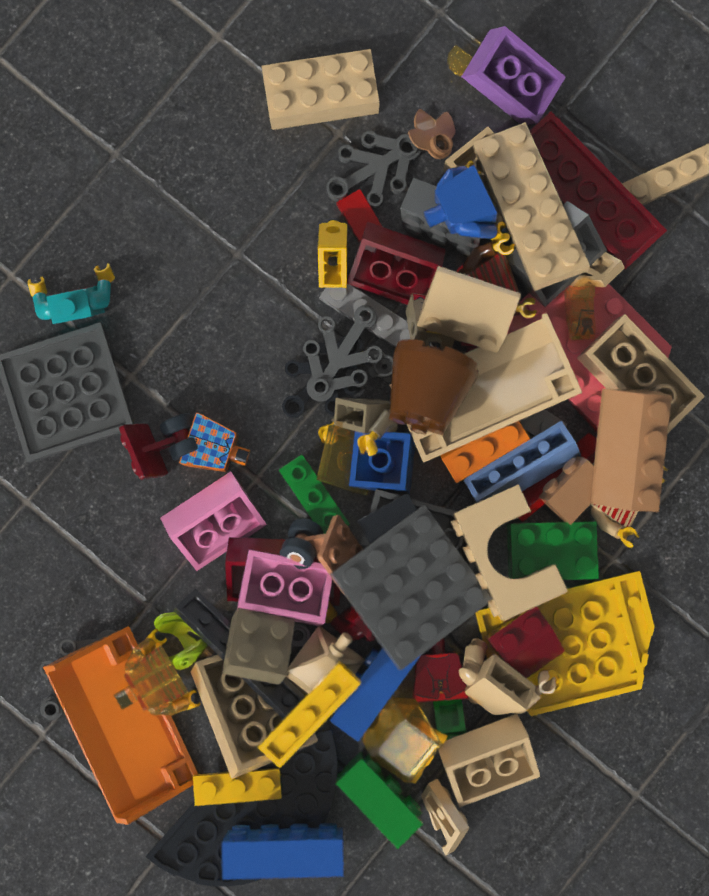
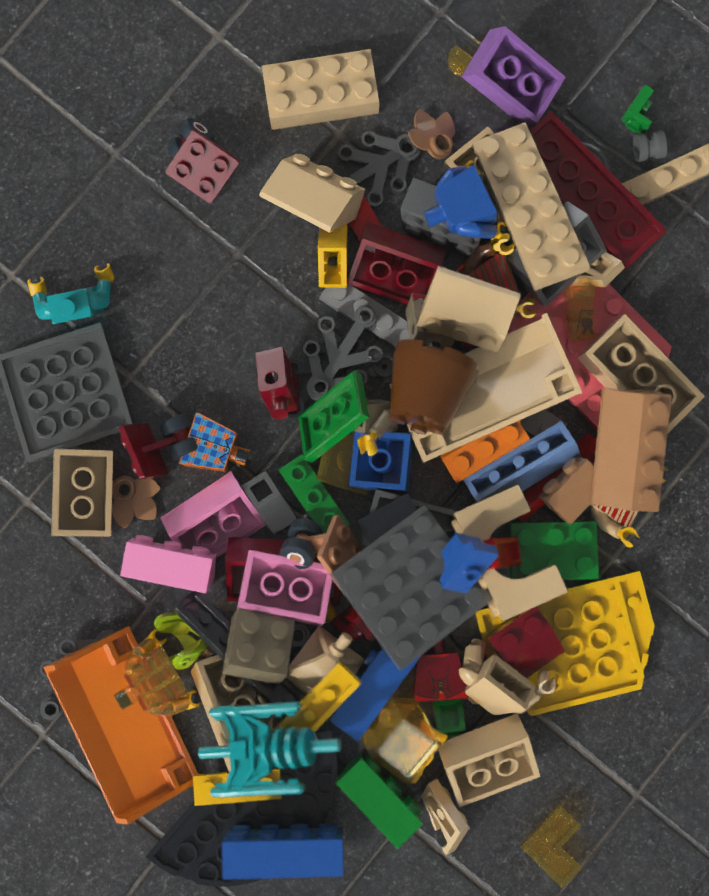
none -> tan brick [51,449,113,537]
none -> medium nougat plate [112,476,161,528]
none -> bright pink slope [120,535,216,593]
none -> plate [165,118,239,203]
none -> teal bar [198,702,341,798]
none -> dark grey slope [242,471,297,535]
none -> dark red torso [255,347,299,420]
none -> tan slope [259,154,365,232]
none -> green tile [298,370,369,463]
none -> blue brick [440,533,499,593]
none -> red tile [483,536,522,570]
none -> clear yellow plate [520,804,582,889]
none -> green bracket [621,84,654,133]
none -> dark grey wheel [633,130,667,162]

